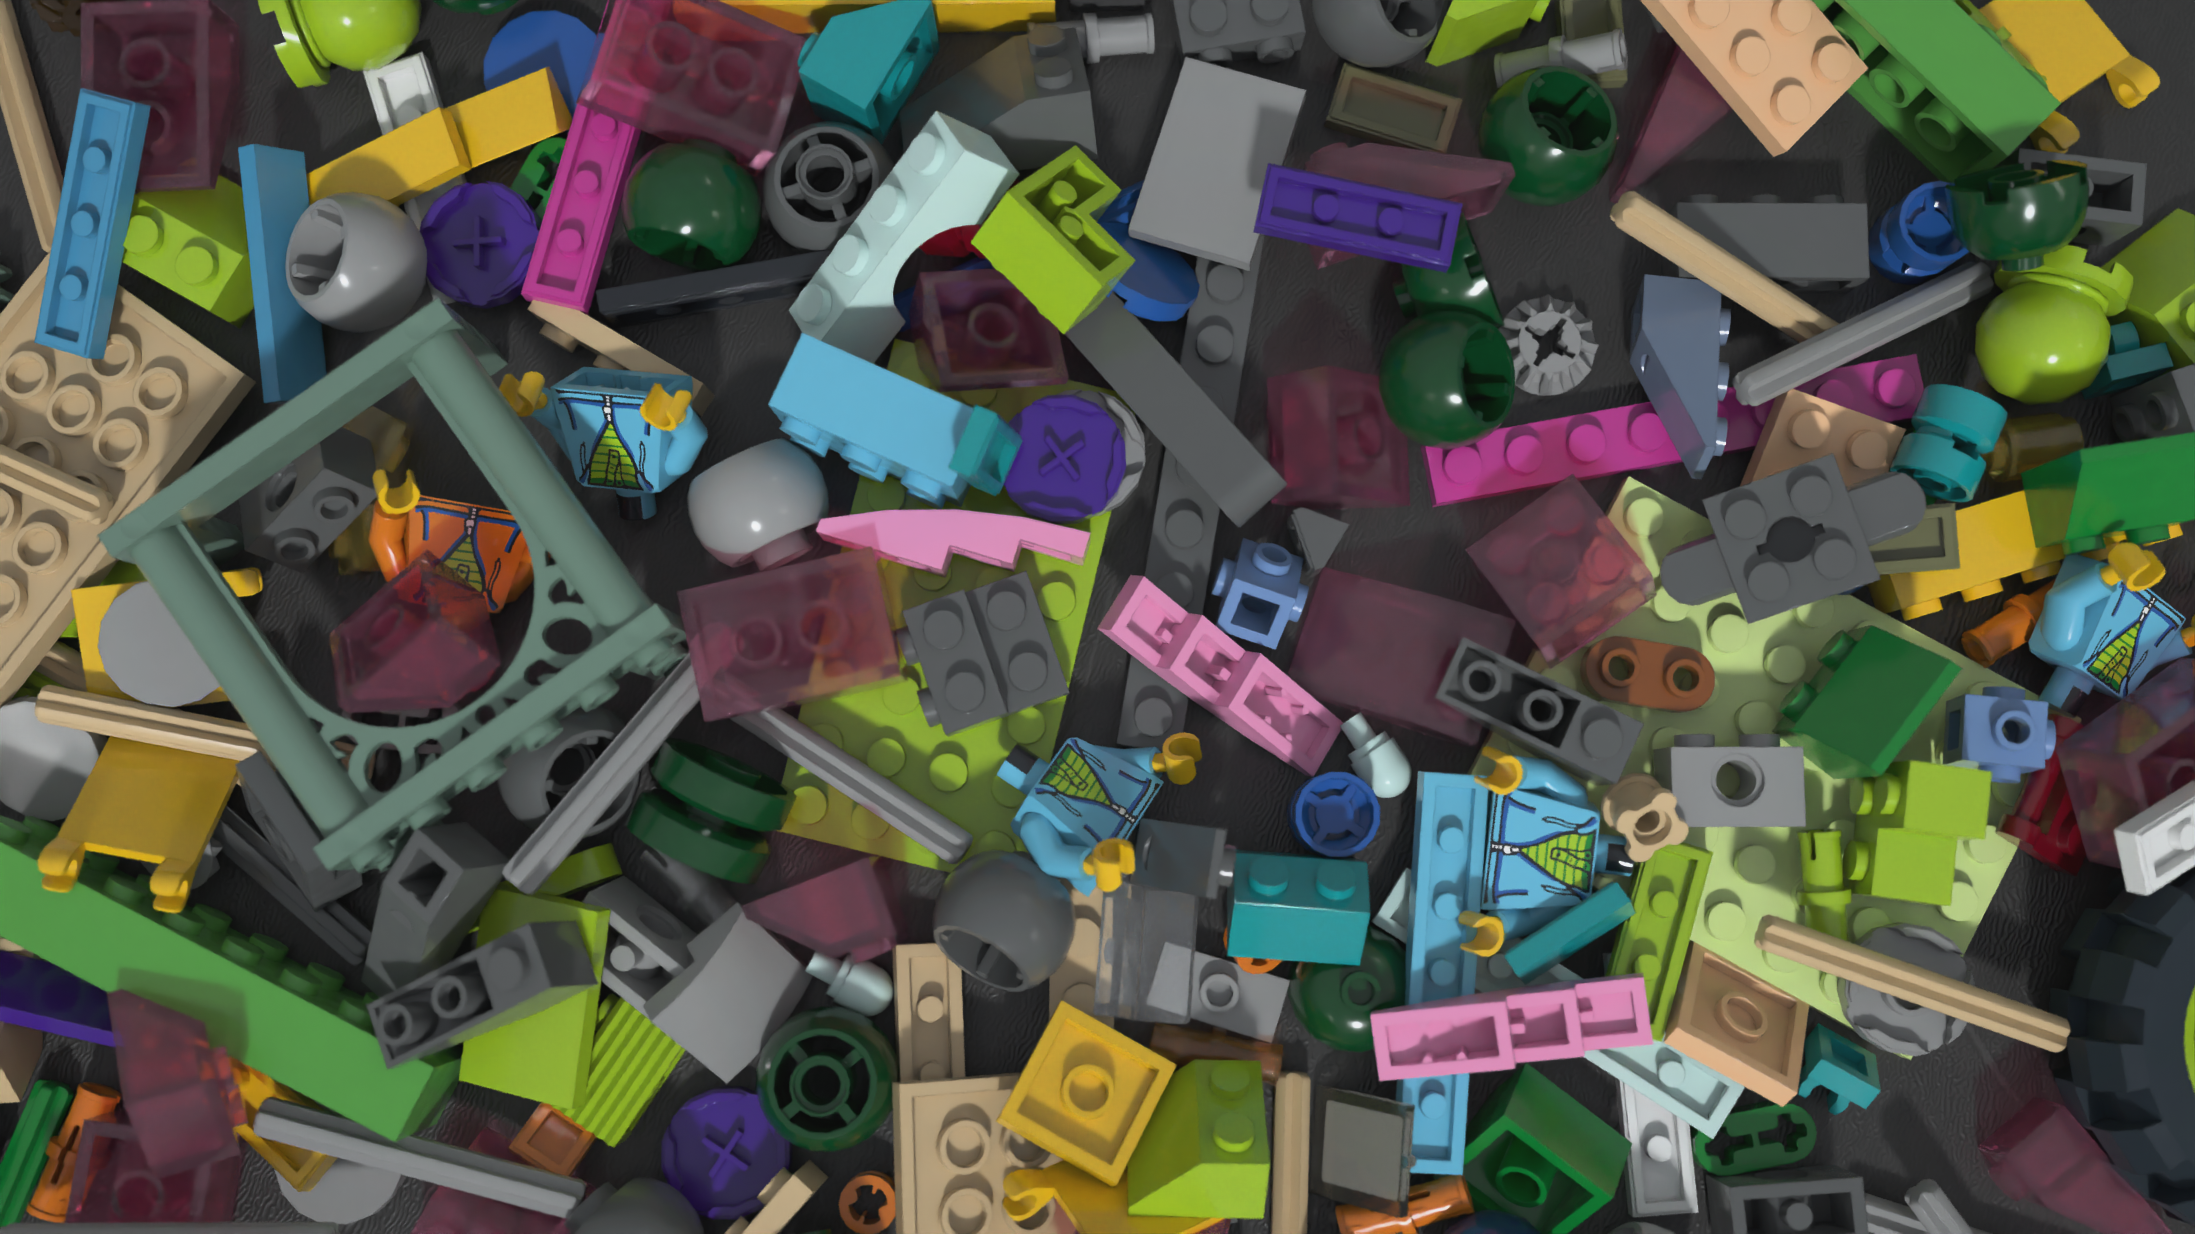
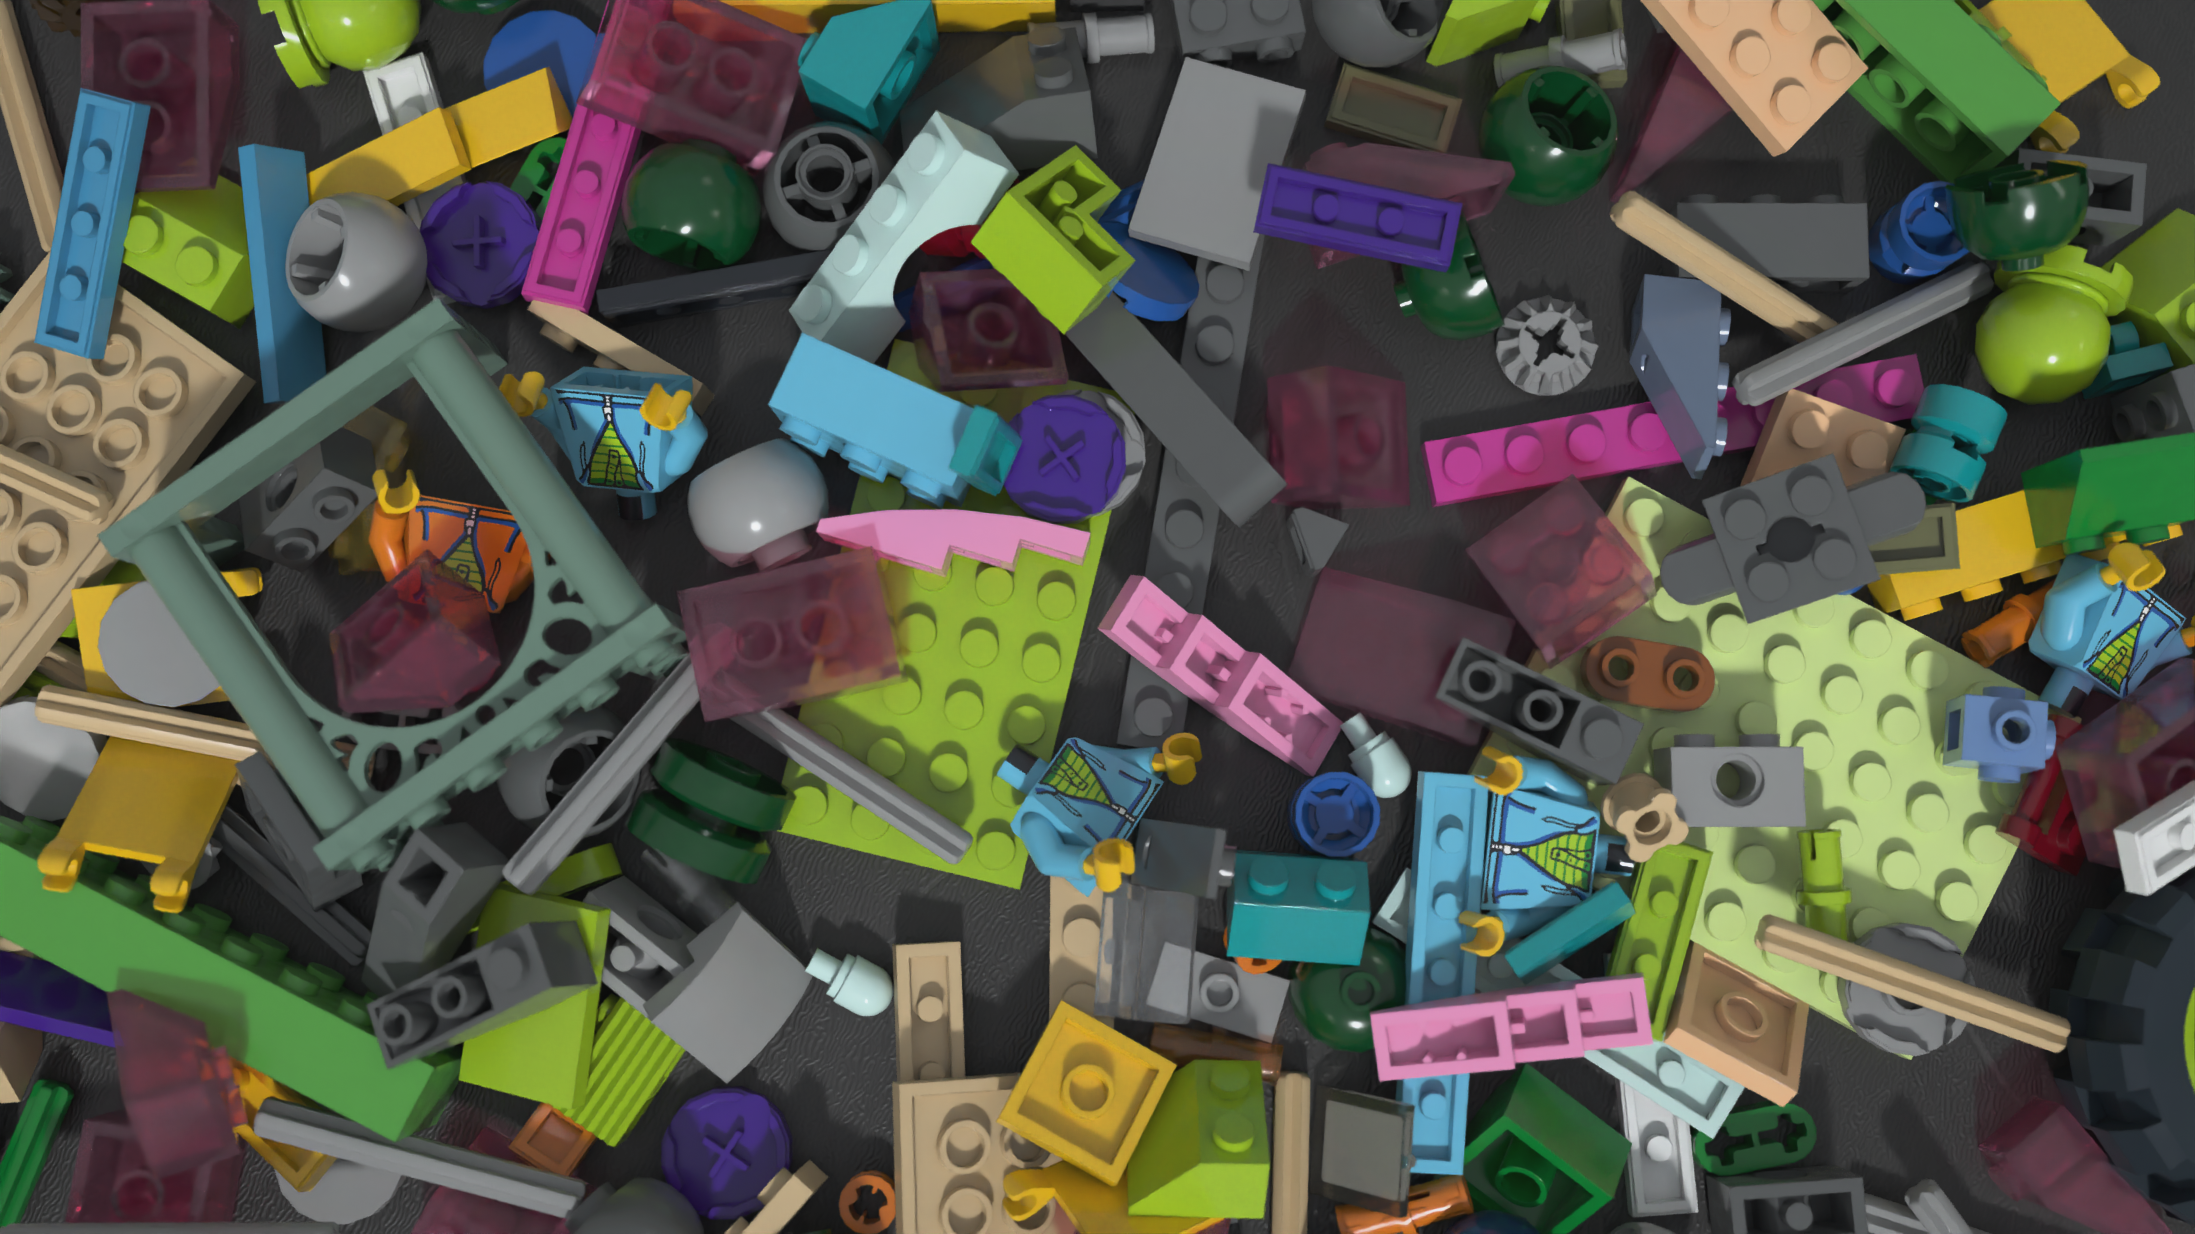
orange pin [26,1082,122,1223] -> none
clear pink slope [742,856,908,964] -> none
dark green wheel [756,1006,899,1152] -> none
dark grey plate [896,571,1070,737] -> none
dark grey wheel [932,850,1076,992] -> none
medium blue brick [1211,538,1309,650] -> none
dark green wheel [1379,310,1515,449] -> none
green slope [1772,625,1962,779] -> none
teal tile [1798,1023,1881,1115] -> none
lime brick [1842,760,1992,906] -> none
clear yellow brick [1980,412,2084,482] -> none

